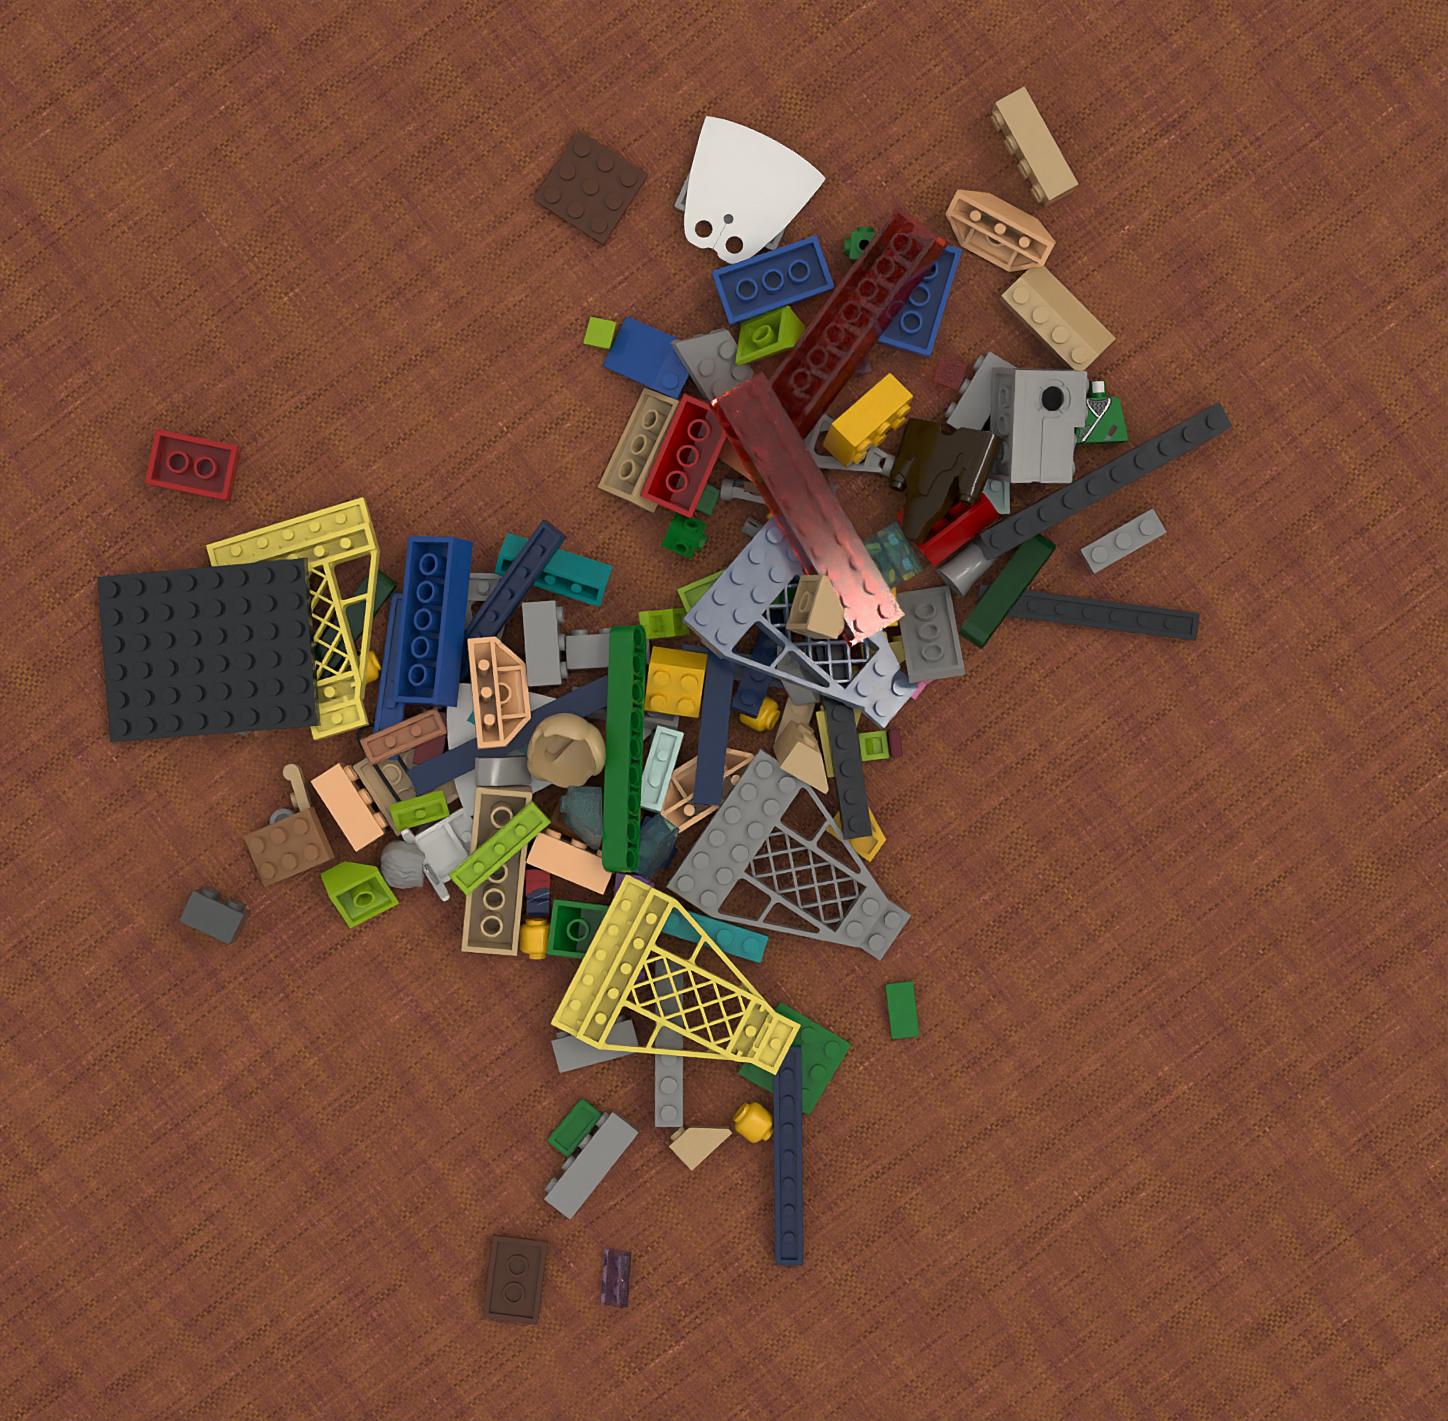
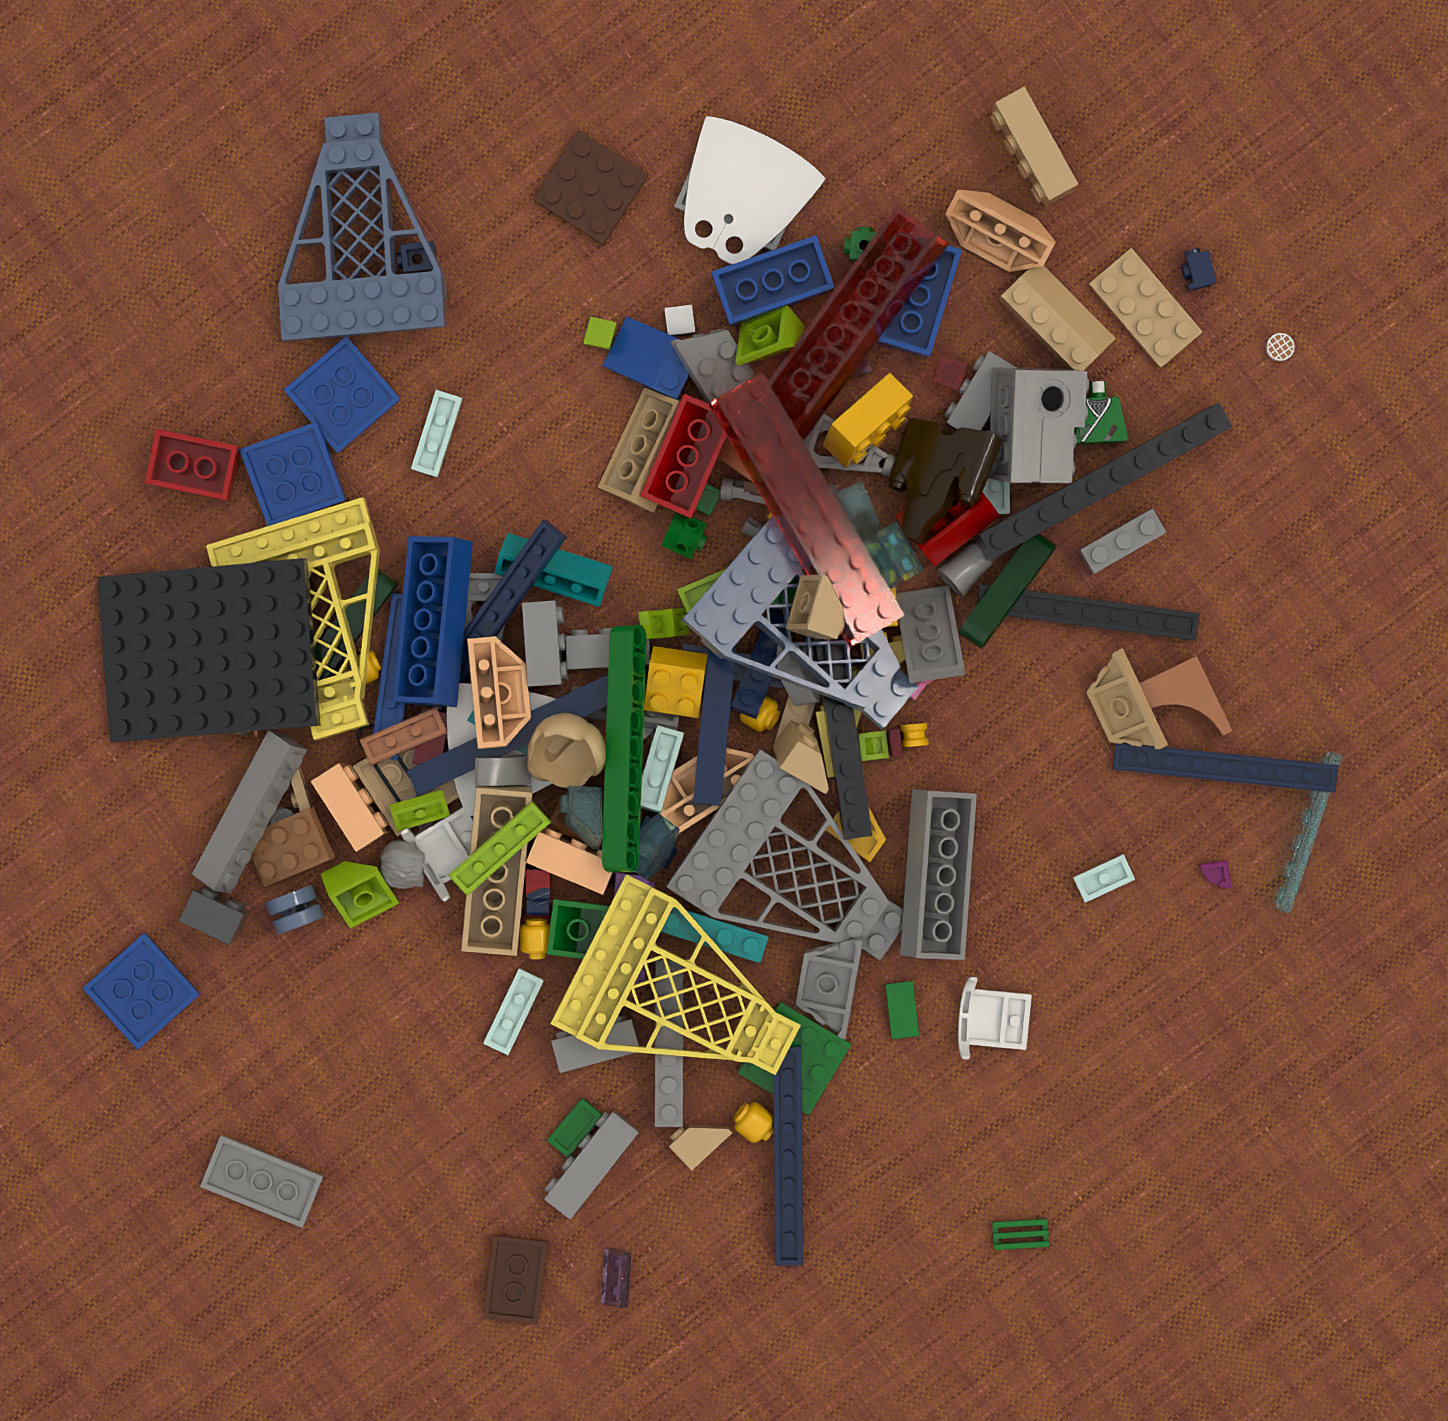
none -> blue plate [82,932,201,1050]
none -> light grey brick [192,730,307,894]
none -> light grey plate [200,1135,324,1228]
none -> blue plate [239,421,347,526]
none -> sand blue wheel [265,885,324,935]
none -> sand blue wing [278,113,447,342]
none -> blue plate [284,336,401,454]
none -> dark blue brick [396,241,437,274]
none -> light aqua plate [411,390,463,478]
none -> light aqua plate [483,968,544,1055]
none -> white tile [664,305,695,336]
none -> light grey wing [795,937,864,1039]
none -> clear light blue slope [836,481,883,544]
none -> yellow wheel [900,723,929,747]
none -> light grey brick [900,789,977,960]
none -> white piece [958,977,1032,1059]
none -> green tile [992,1218,1049,1250]
none -> light aqua plate [1073,854,1135,903]
none -> tan wing [1086,648,1168,749]
none -> tan plate [1088,248,1203,369]
none -> dark blue tile [1113,743,1338,793]
none -> nougat arch [1139,656,1232,736]
none -> dark blue brick [1181,248,1217,292]
none -> magenta tile [1199,860,1232,888]
none -> tile [1266,333,1295,362]
none -> clear light blue plate [1274,752,1343,913]

